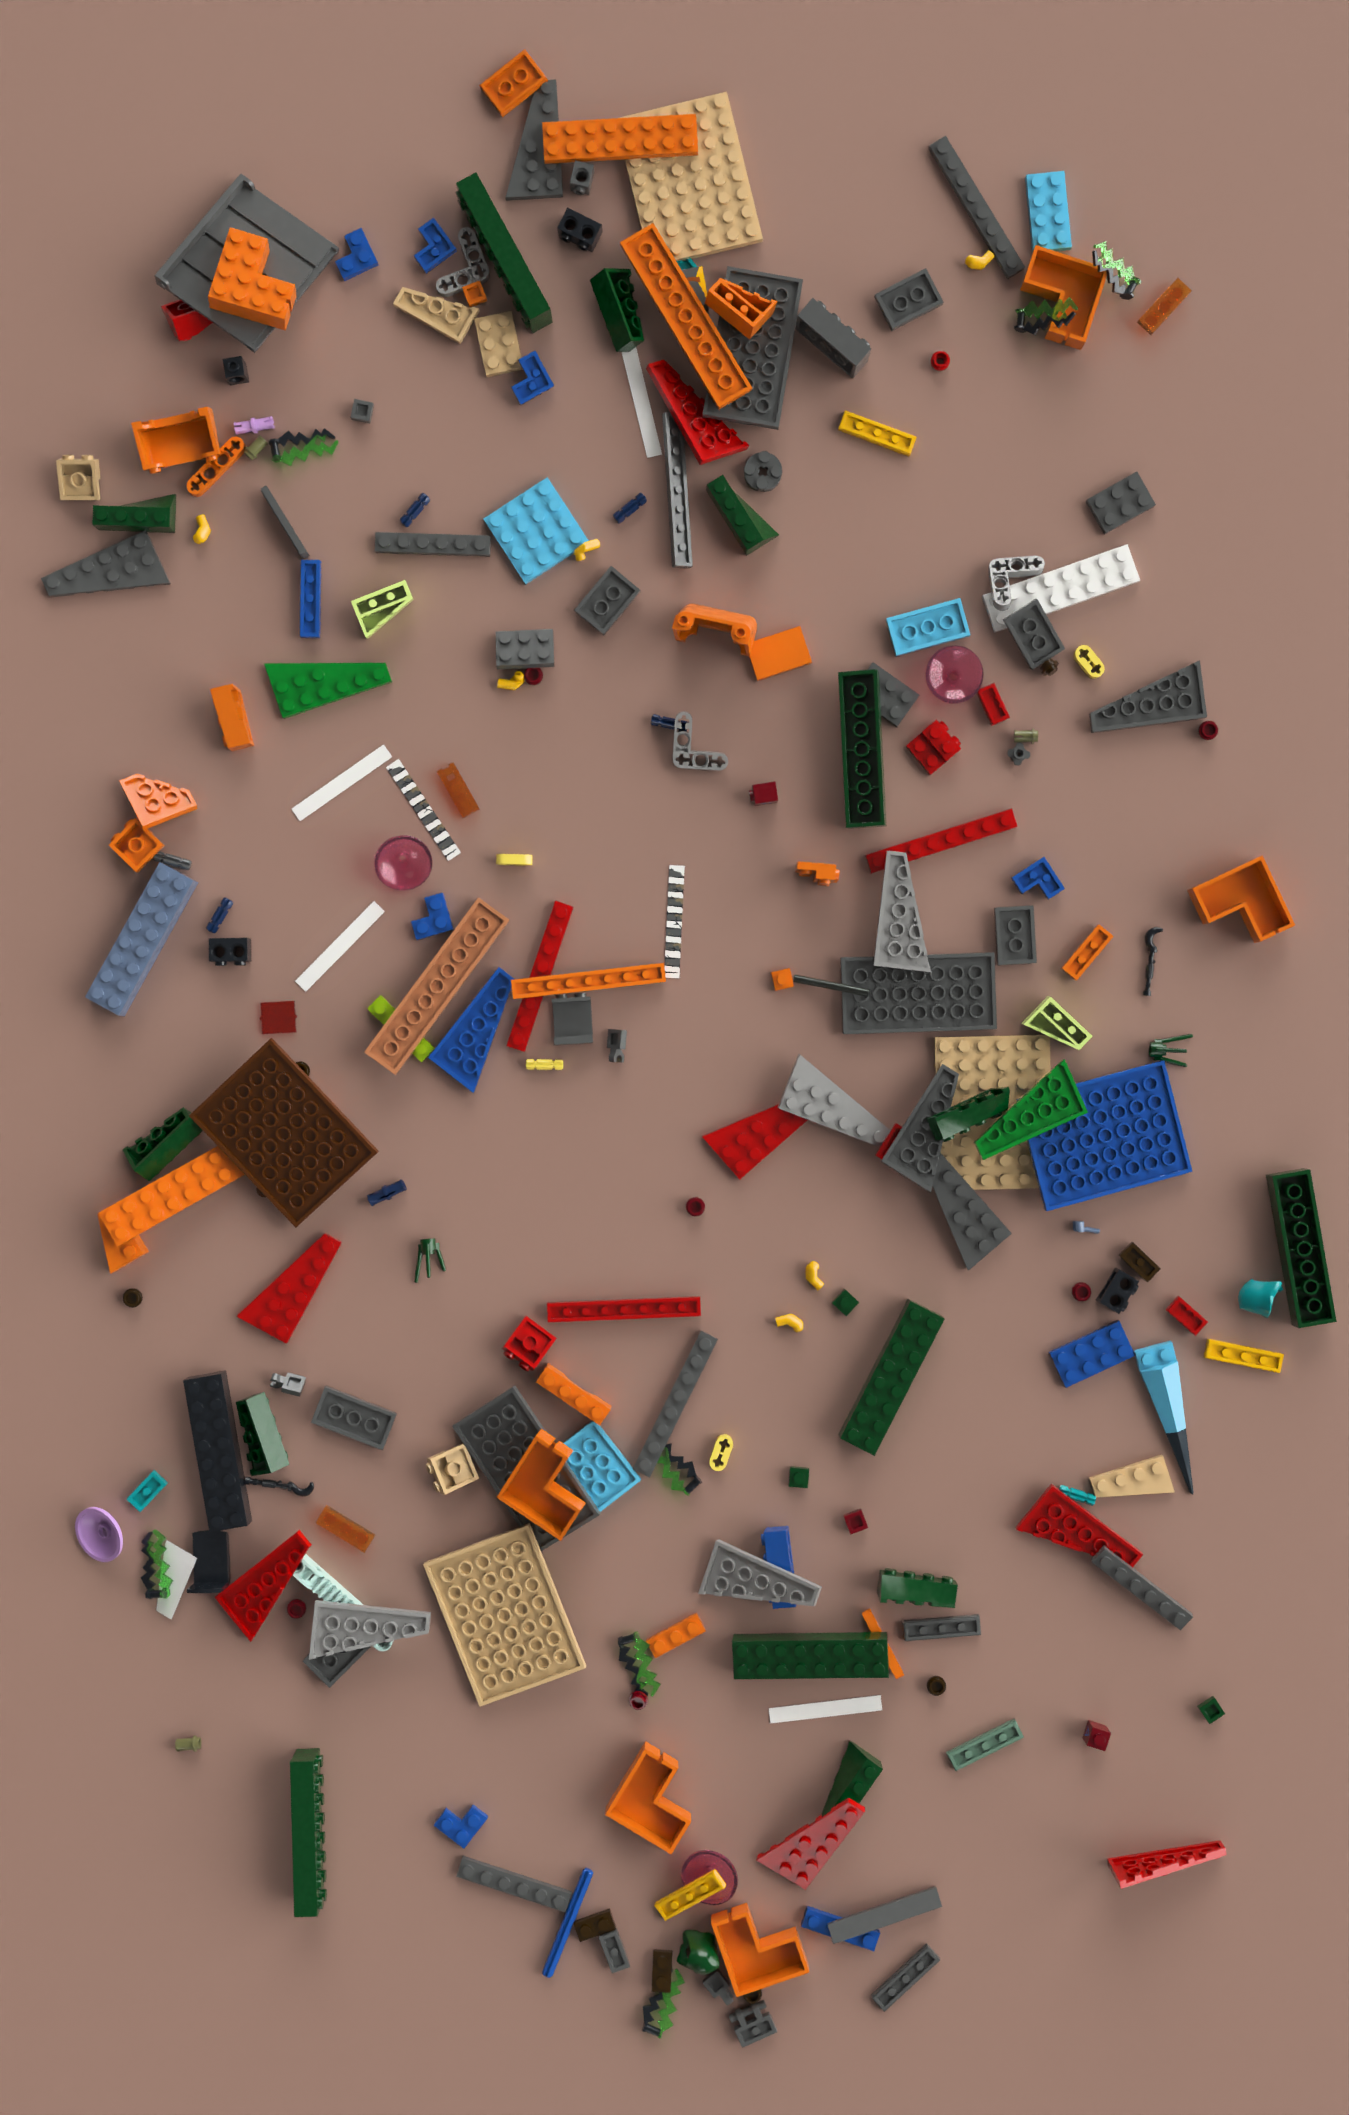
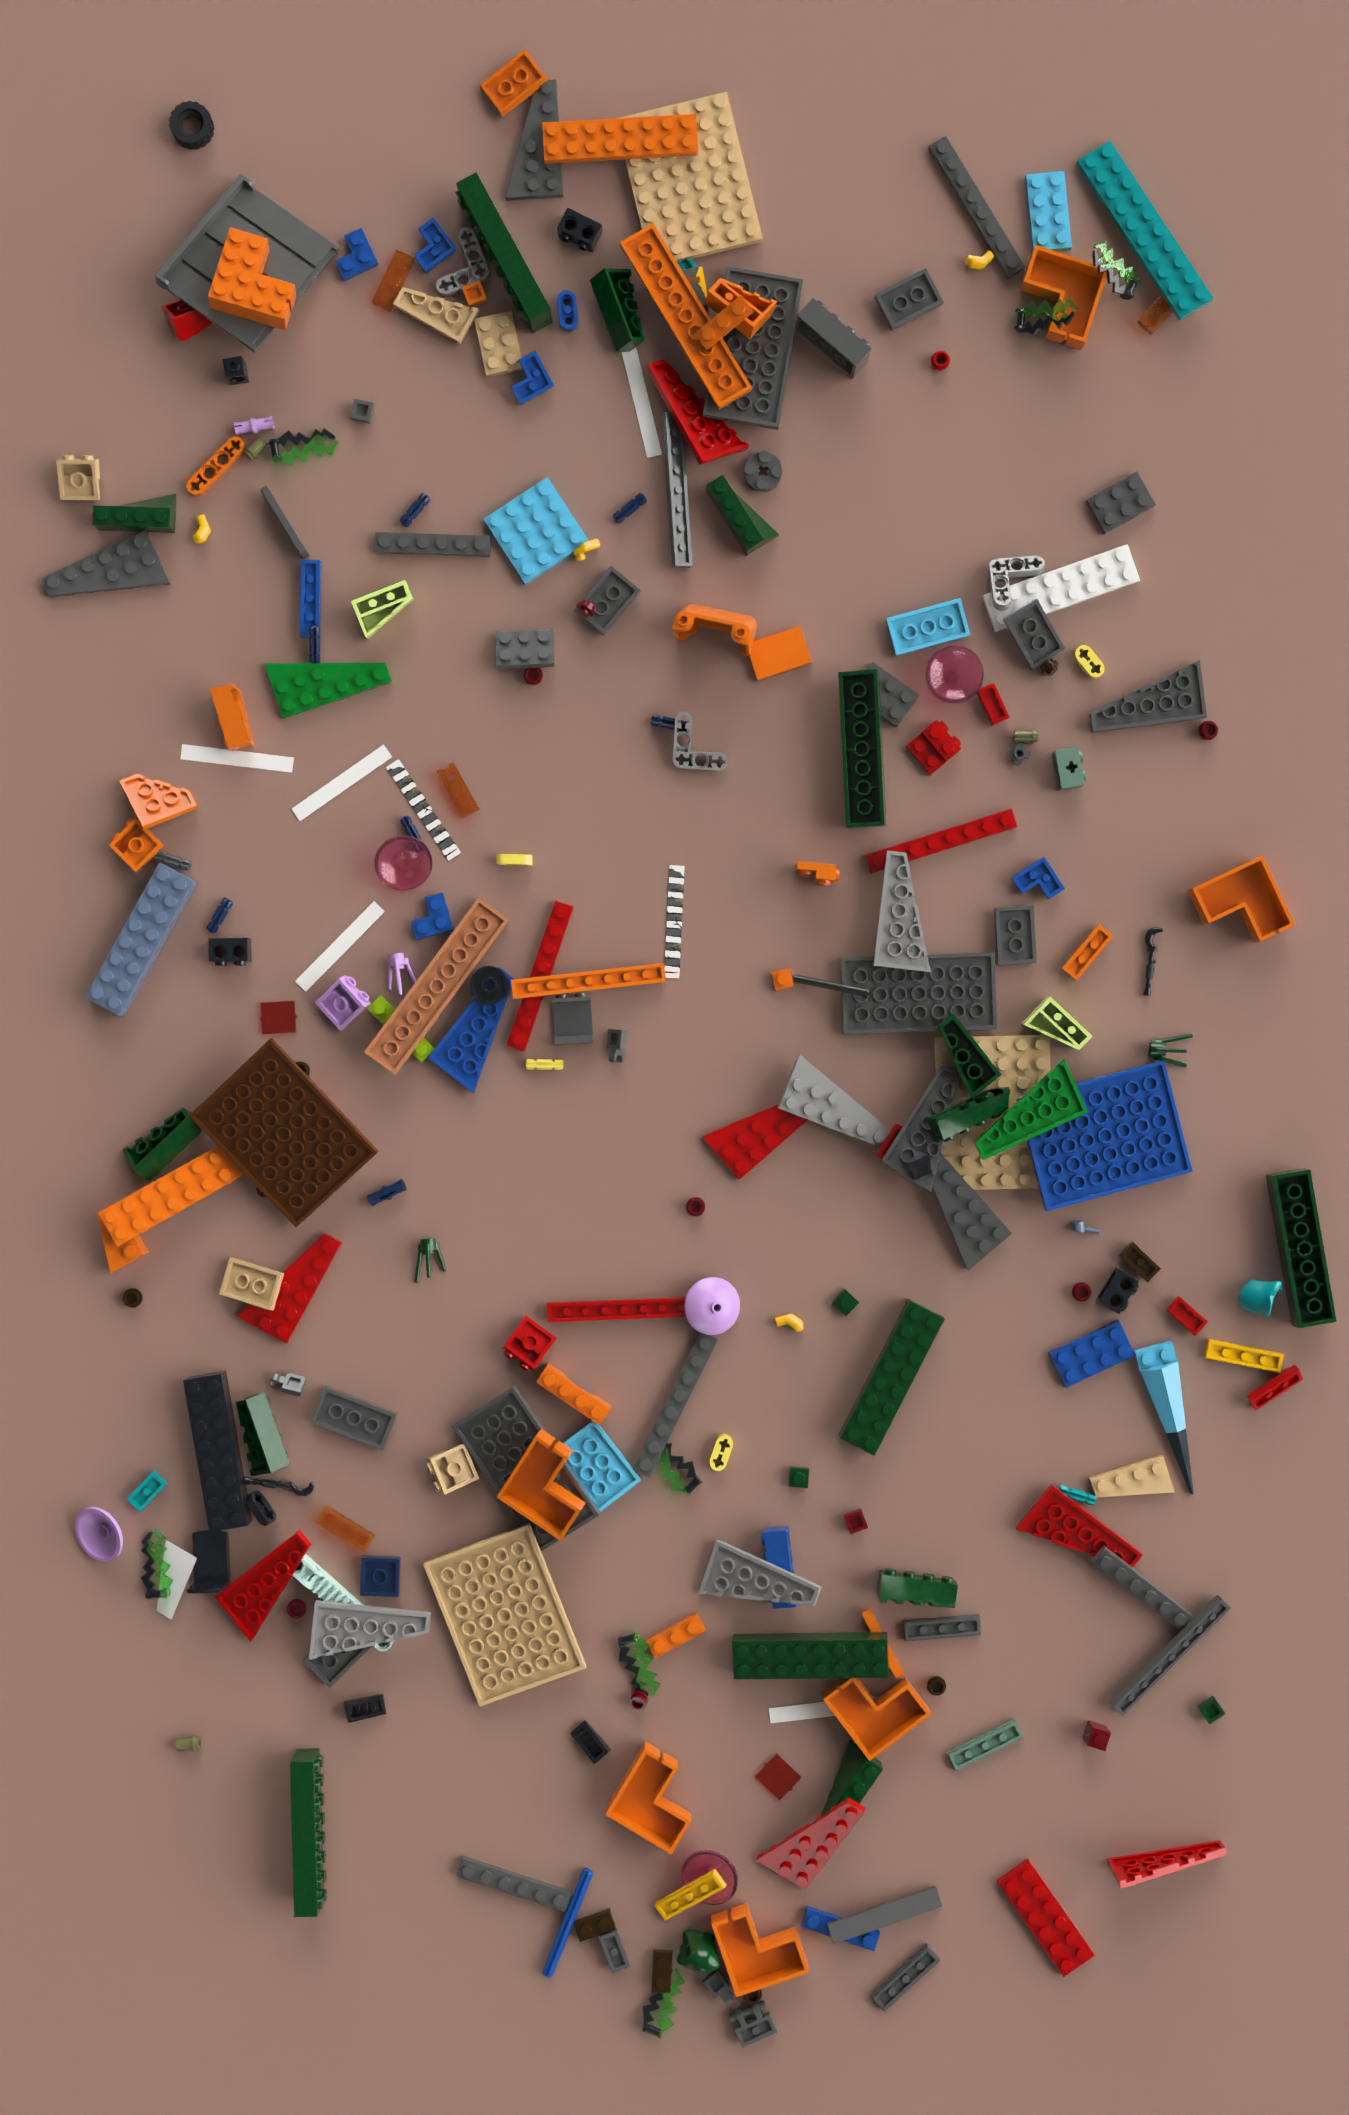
orange windscreen [131,407,220,474] -> none
blue plate [434,1805,488,1849] -> none
yellow arm [497,671,525,690] -> none
dark grey brick [570,160,594,195] -> none
dark red brick [749,781,778,806] -> none
yellow arm [805,1261,824,1290] -> none
yellow tile [838,410,917,457] -> none
none -> black tyre [169,101,215,150]
none -> white sticker [180,744,294,773]
none -> tan plate [219,1257,284,1310]
none -> black beam [246,1491,276,1526]
none -> dark blue axle [309,625,320,663]
none -> lavender plate [315,975,371,1031]
none -> black slope [344,1694,386,1723]
none -> dark blue plate [360,1555,401,1597]
none -> clear orange plate [372,249,415,312]
none -> lavender plant [387,953,417,995]
none -> dark blue axle [400,816,426,852]
none -> black plate [470,966,509,1005]
none -> blue plate [557,291,579,332]
none -> black slope [571,1720,611,1764]
none -> dark red plate [576,599,595,617]
none -> lavender dish [684,1277,740,1335]
none -> orange plate [695,295,754,350]
none -> clear red piece [755,1754,801,1800]
none -> orange piece [821,1677,931,1761]
none -> black slope [907,1155,931,1180]
none -> dark green wedge [936,1014,1002,1099]
none -> red plate [997,1859,1095,1977]
none -> sand green brick [1052,747,1086,791]
none -> teal plate [1076,140,1213,321]
none -> dark grey plate [1109,1594,1231,1716]
none -> red plate [1247,1365,1303,1411]

